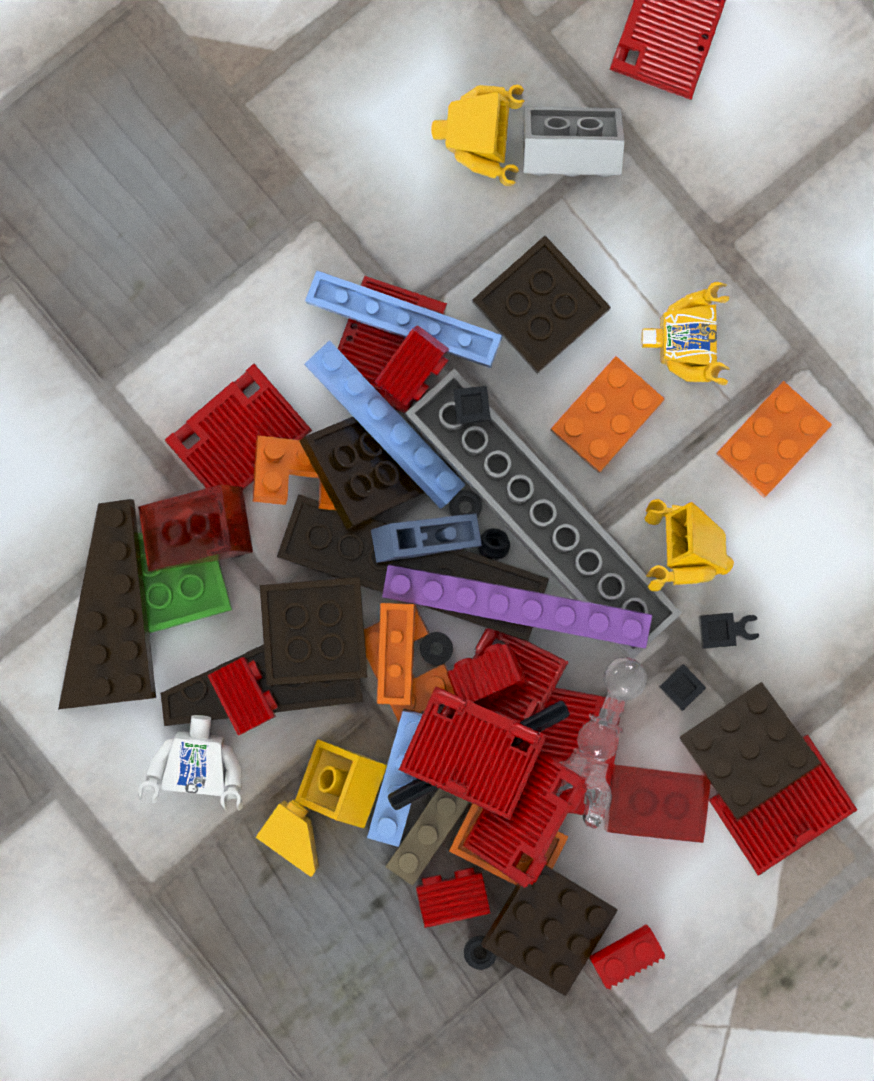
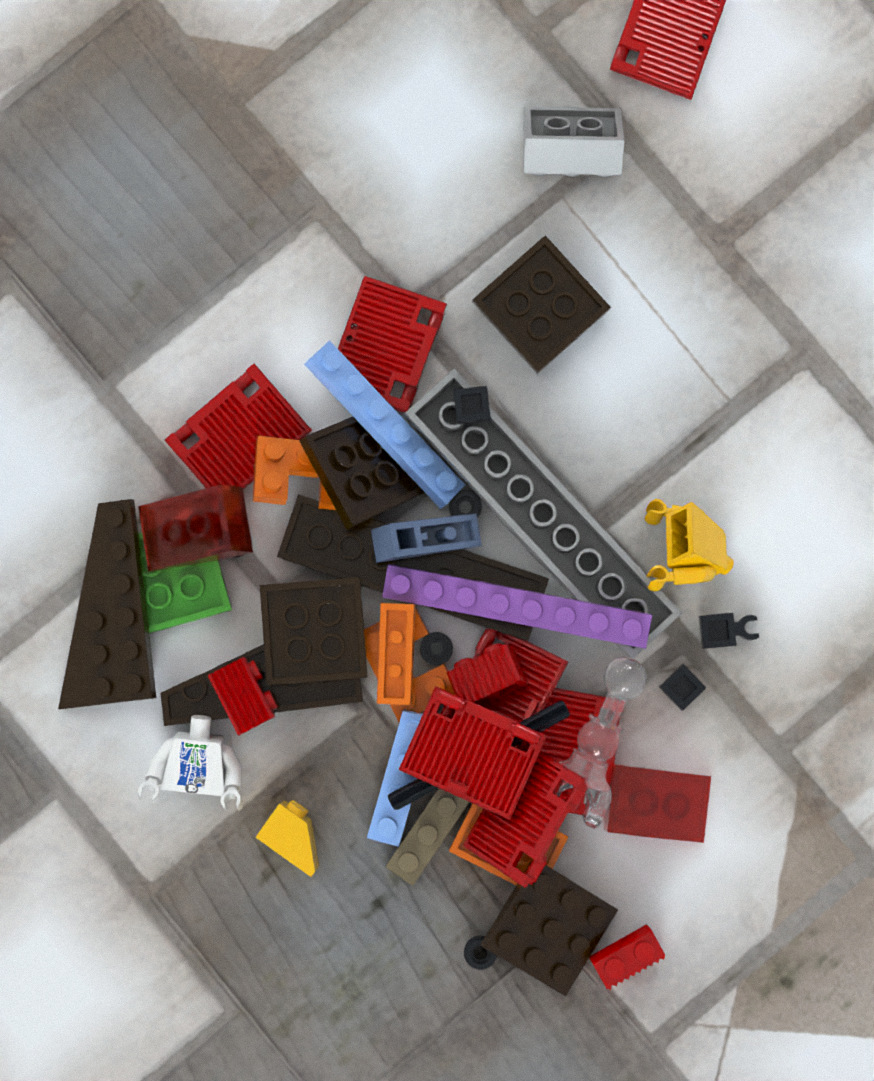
yellow slope [295,739,387,828] -> none
light blue plate [305,271,502,368] -> none
red brick [374,325,449,406] -> none
red brick [416,867,491,928] -> none
yellow torso [431,84,525,186] -> none
black plate [477,528,510,560] -> none
orange plate [550,356,665,473] -> none
yellow torso [641,282,730,386] -> none
dark brown plate [679,682,821,821] -> none
red window [709,734,858,876] -> none
orange plate [716,381,832,498] -> none

